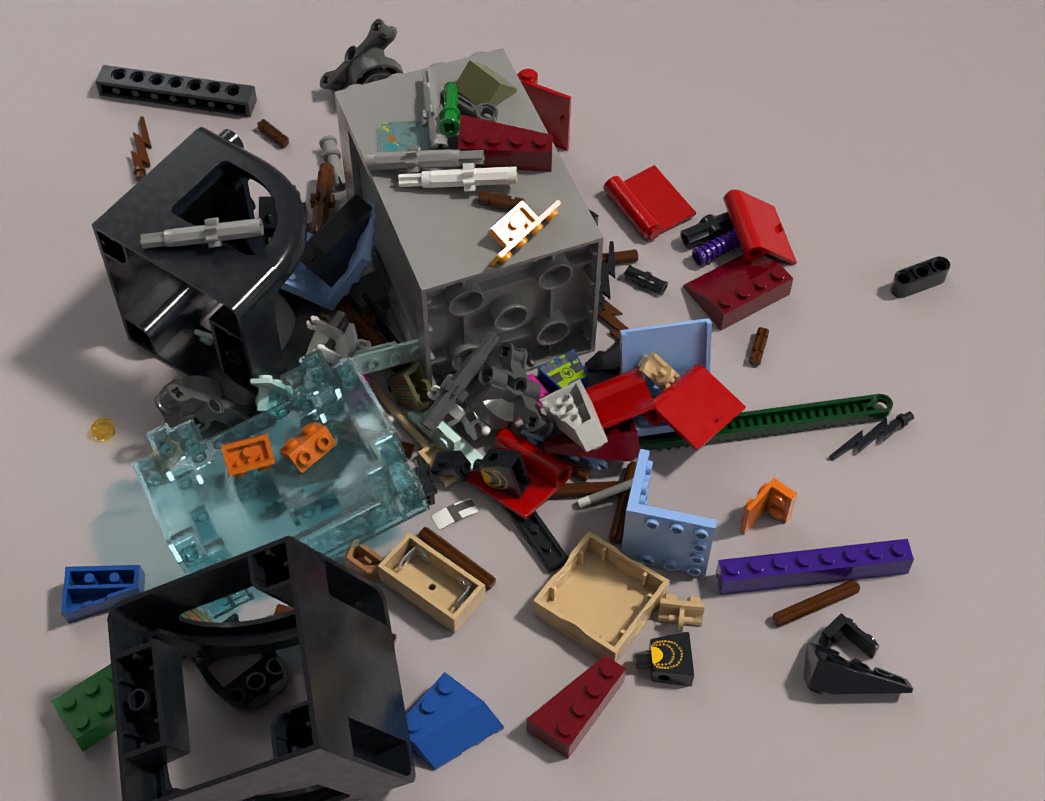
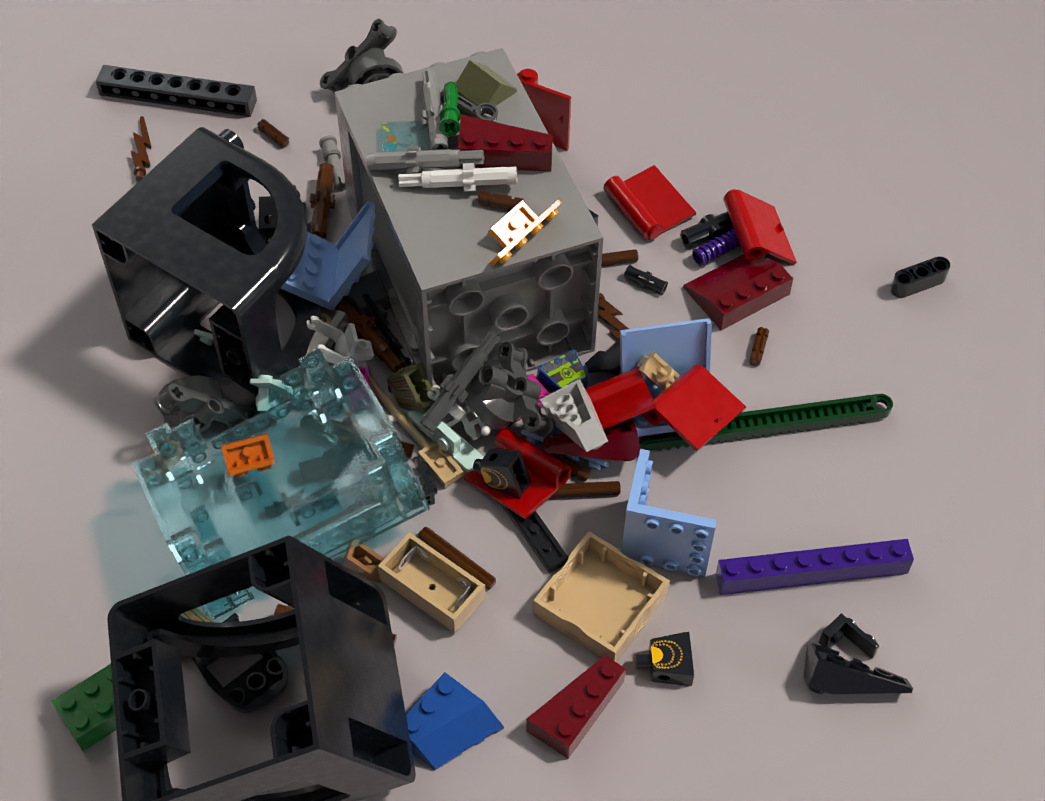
blue wedge [61,565,145,623] -> none
clear yellow tile [91,418,116,441] -> none
light grey piece [140,217,264,249] -> none
orange bracket [279,422,337,473] -> none
black wedge [300,194,373,288] -> none
light aqua bracket [338,339,420,380] -> none
black bracket [430,450,471,482] -> none
white sticker [431,498,478,530] -> none
light grey bar [578,479,633,508] -> none
black piece [598,241,615,316] -> none
reddish brown axle [609,461,637,544] -> none
tan hips [658,593,705,631] -> none
orange bracket [740,478,797,534] -> none
reddish brown axle [772,579,860,627] -> none
black piece [830,411,914,461] -> none

